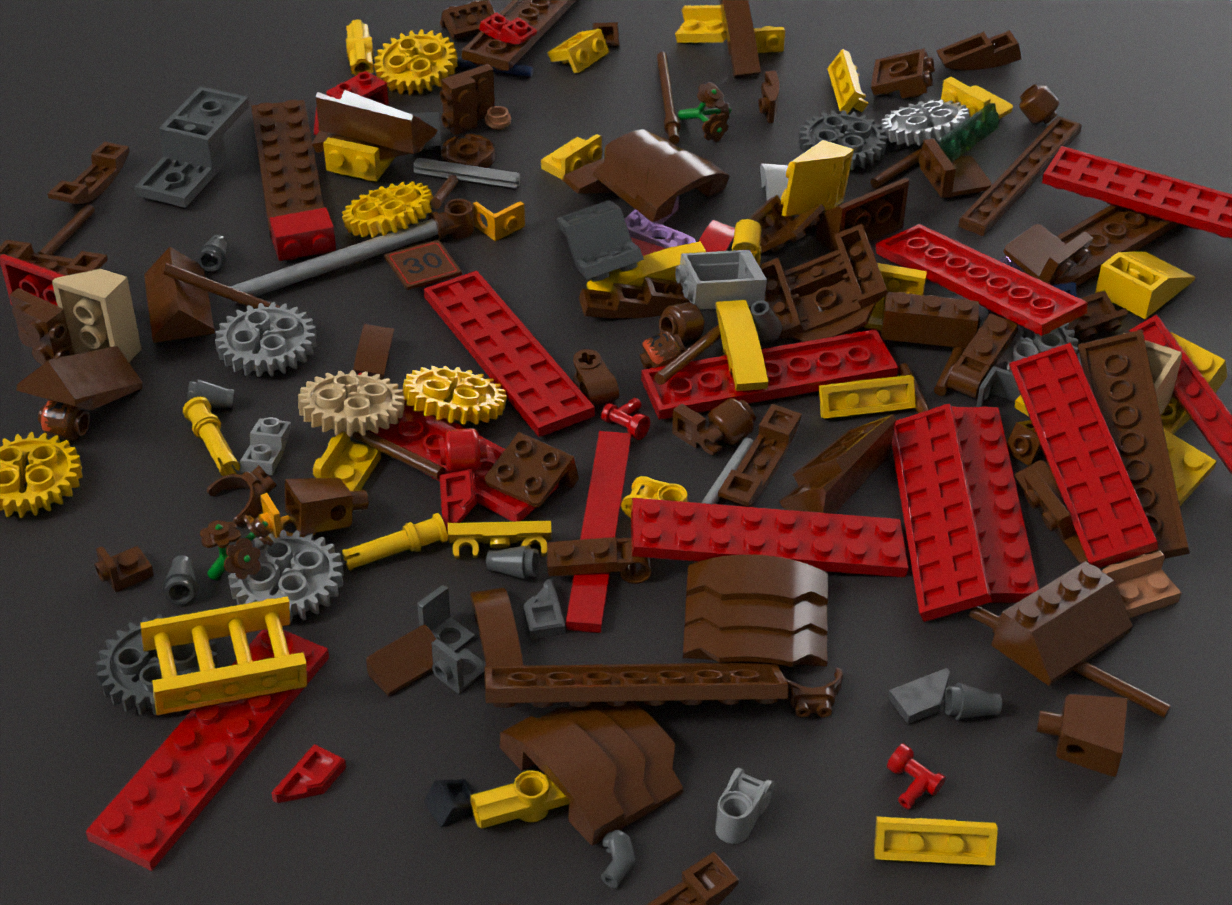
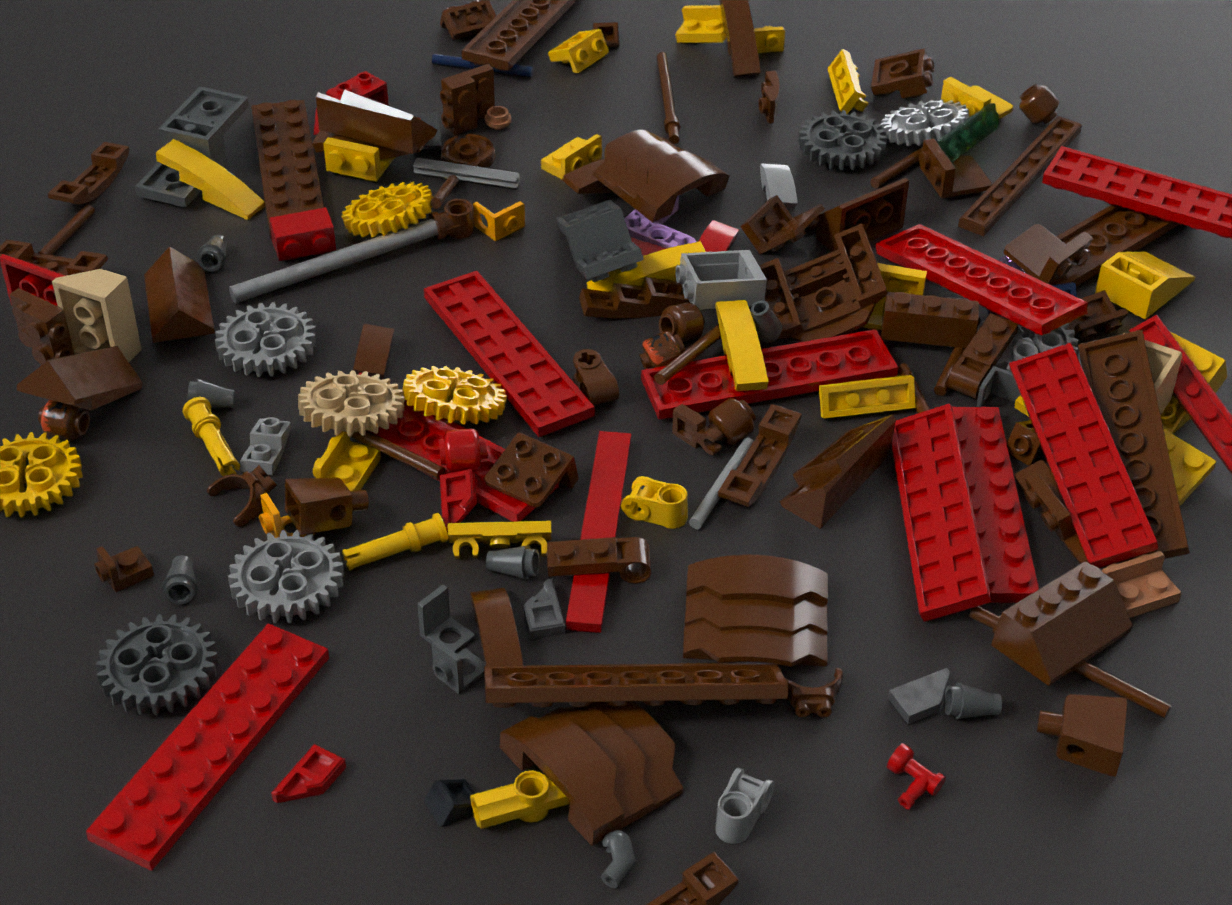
yellow fence [140,596,307,715] -> none
reddish brown bar [163,263,281,309] -> none
reddish brown plant [200,515,274,581] -> none
yellow piece [346,20,374,76] -> none
reddish brown slope [366,624,436,696] -> none
yellow gear [374,29,458,95] -> none
reddish brown piece [384,240,462,290] -> none
red slope [479,12,537,44] -> none
red piece [601,398,650,440] -> none
red plate [631,498,908,577] -> none
reddish brown plant [678,82,732,142] -> none
yellow piece [732,219,762,265] -> none
yellow slope [781,140,854,216] -> none
yellow plate [874,817,998,866] -> none
reddish brown slope [936,30,1022,70] -> none
none -> yellow slope [156,139,265,220]

